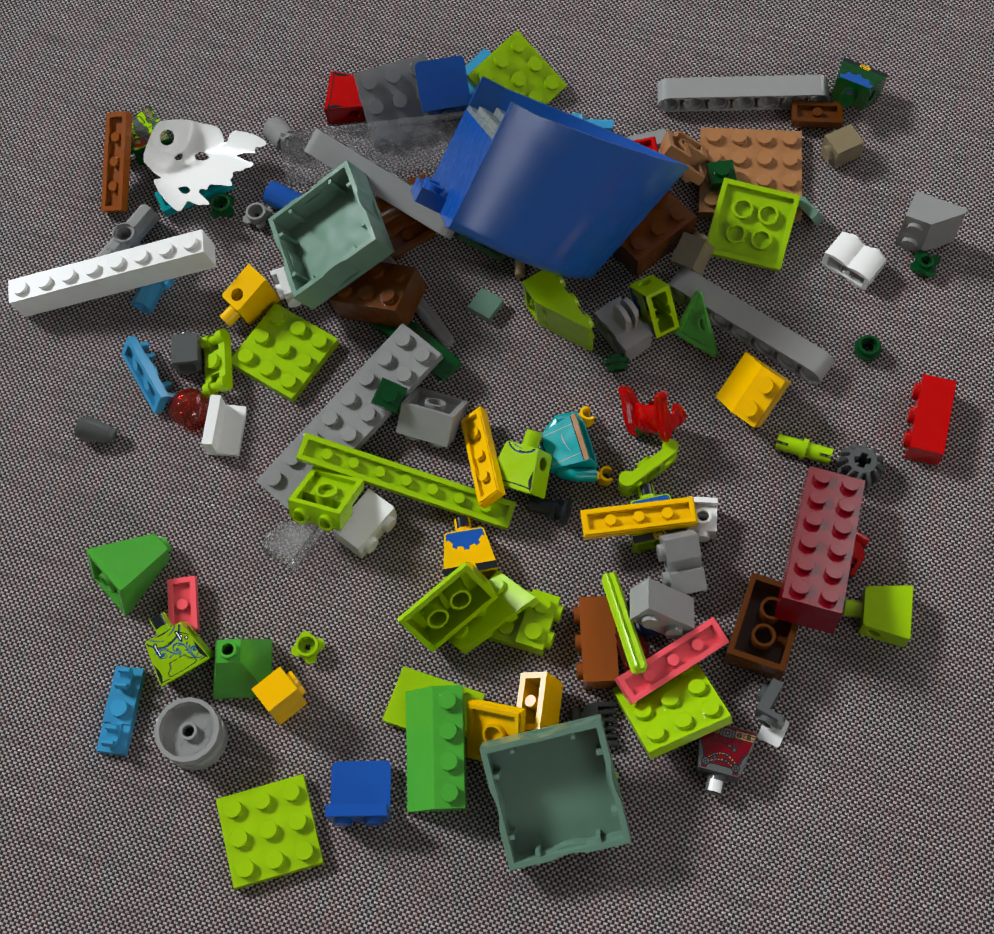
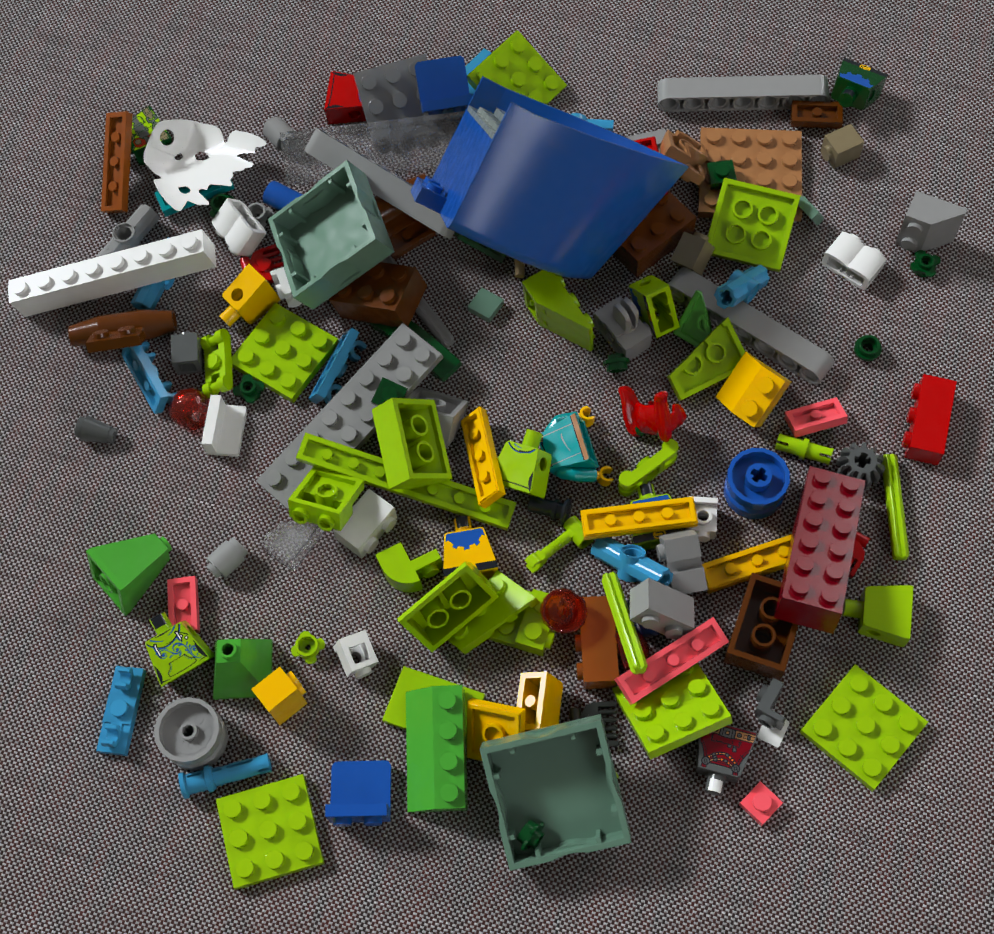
none -> reddish brown plate [68,310,177,353]
none -> dark azure pin [178,753,272,799]
none -> light grey brick [206,537,248,579]
none -> white brick [212,198,266,257]
none -> dark green plate [233,374,265,404]
none -> red piece [240,244,284,283]
none -> dark azure plate [308,328,367,404]
none -> white brick [333,630,379,679]
none -> lime slope [372,398,452,489]
none -> lime brick [375,542,443,592]
none -> dark green plate [517,820,545,851]
none -> lime brick [524,516,594,573]
none -> clear red hair [540,588,588,633]
none -> dark azure piece [591,537,673,586]
none -> lime wing [667,317,745,401]
none -> yellow tile [702,534,792,594]
none -> dark azure piece [714,265,770,309]
none -> blue wheel [724,448,790,519]
none -> coral plate [739,781,783,827]
none -> coral plate [785,397,848,438]
none -> lime plate [799,664,928,792]
none -> lime axle [882,454,909,560]

